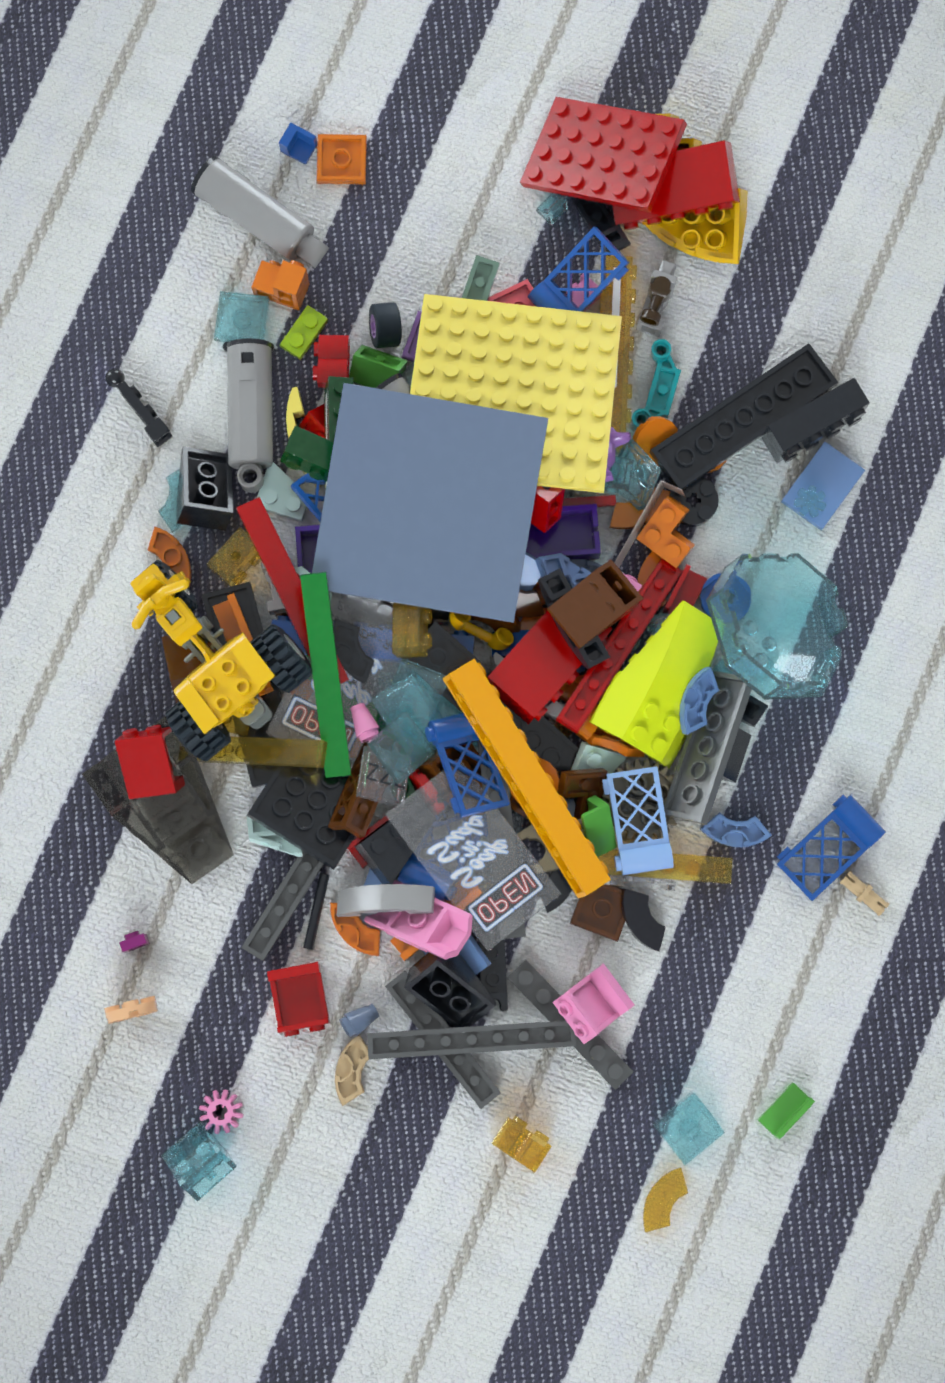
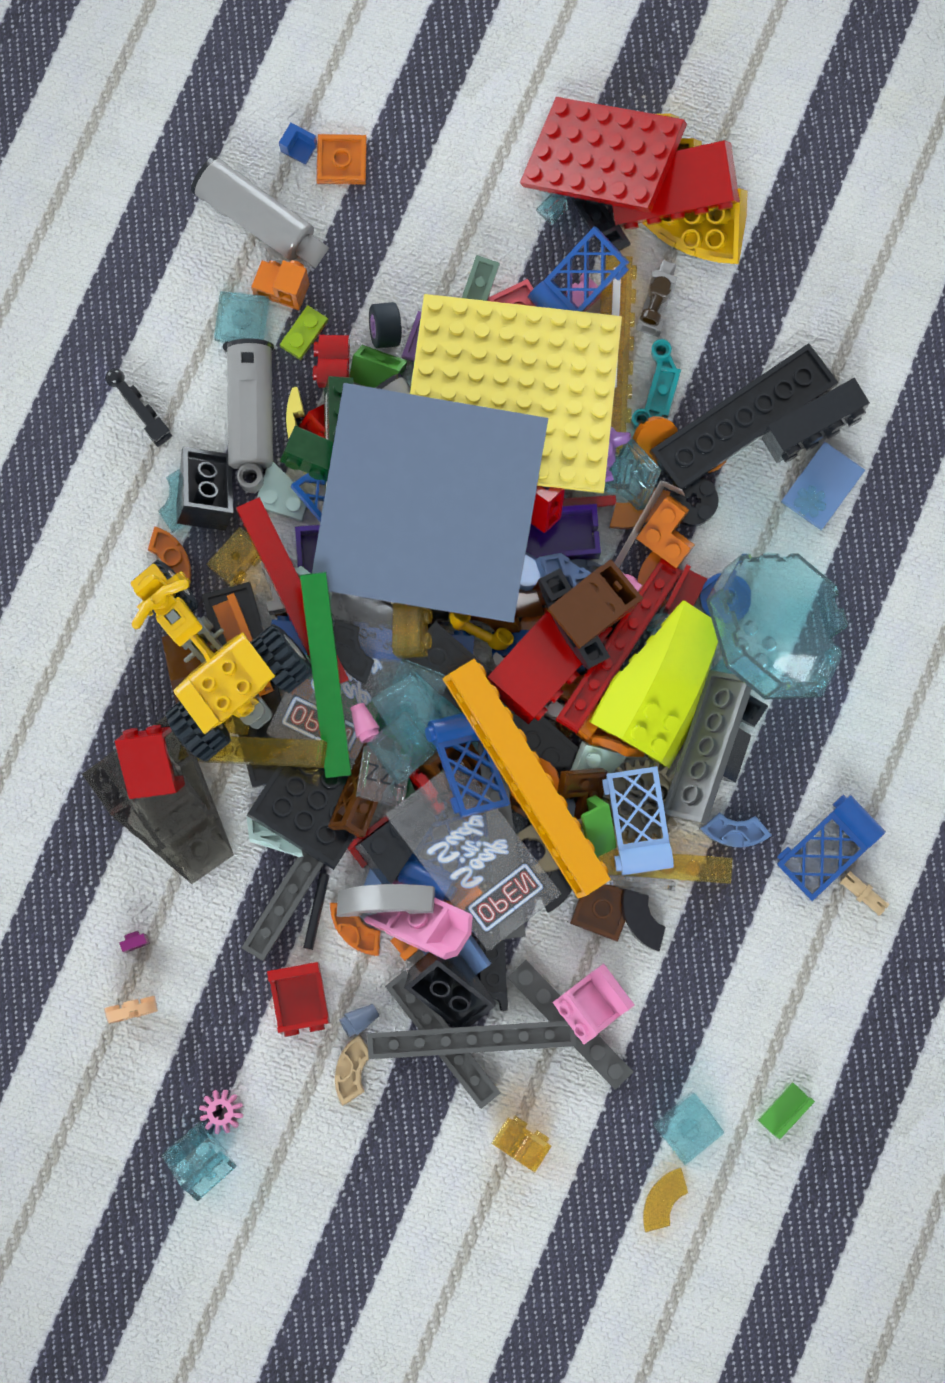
medium blue tile [679,667,719,735] -> none

